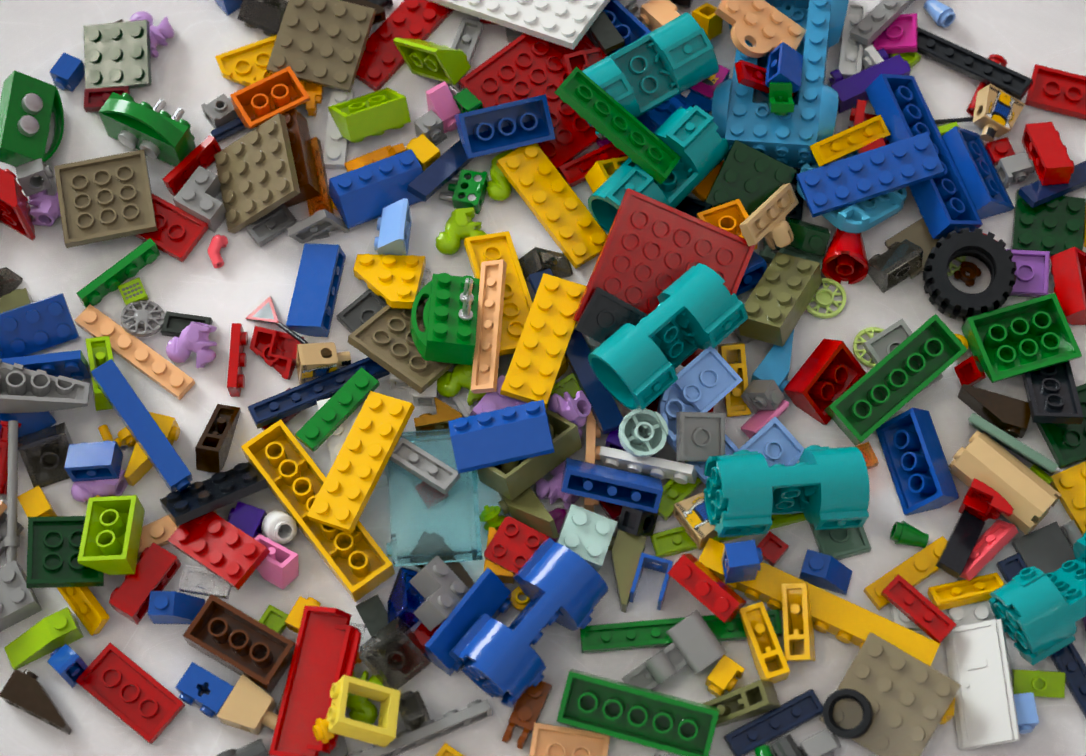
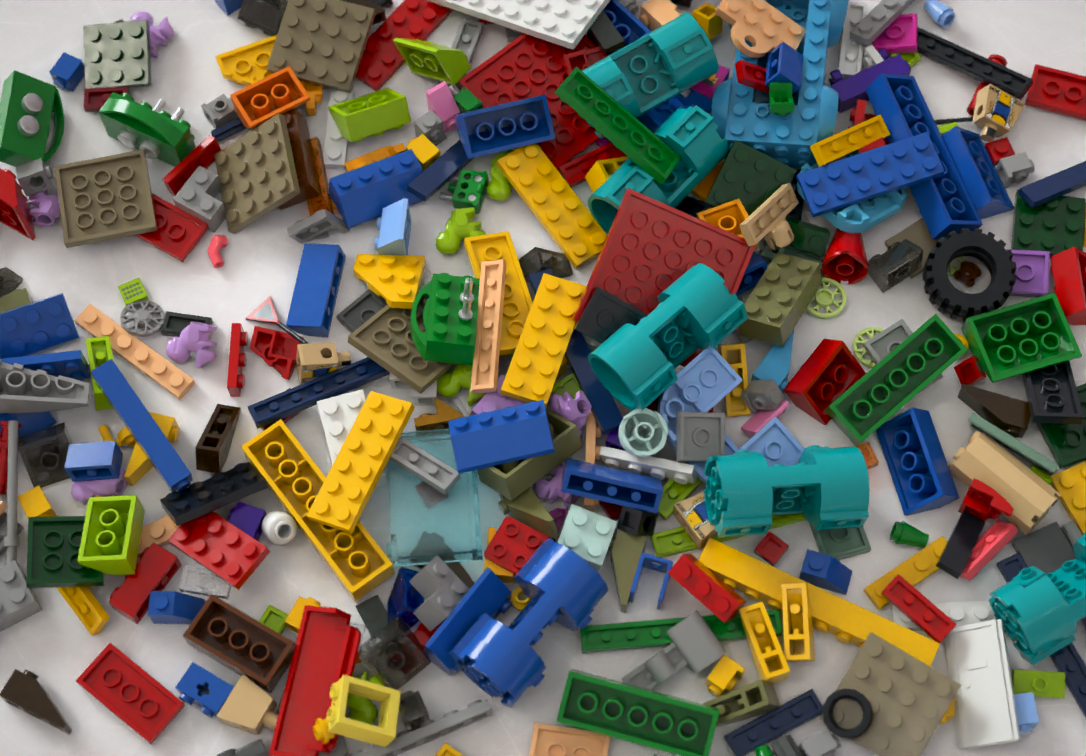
lime slope [4,607,84,670] -> none
blue slope [47,644,88,688] -> none
green plate [76,238,160,308] -> none
flat silver plate [246,204,297,247] -> none
bright pink slope [254,534,299,589] -> none
green plate [295,367,380,452] -> none
lime wheel [479,505,505,531] -> none
dark orange hinge [502,681,552,749] -> none
blue brick [721,540,763,584] -> none
yellow tile [927,573,1005,610] -> none
red brick [1022,122,1074,186] -> none

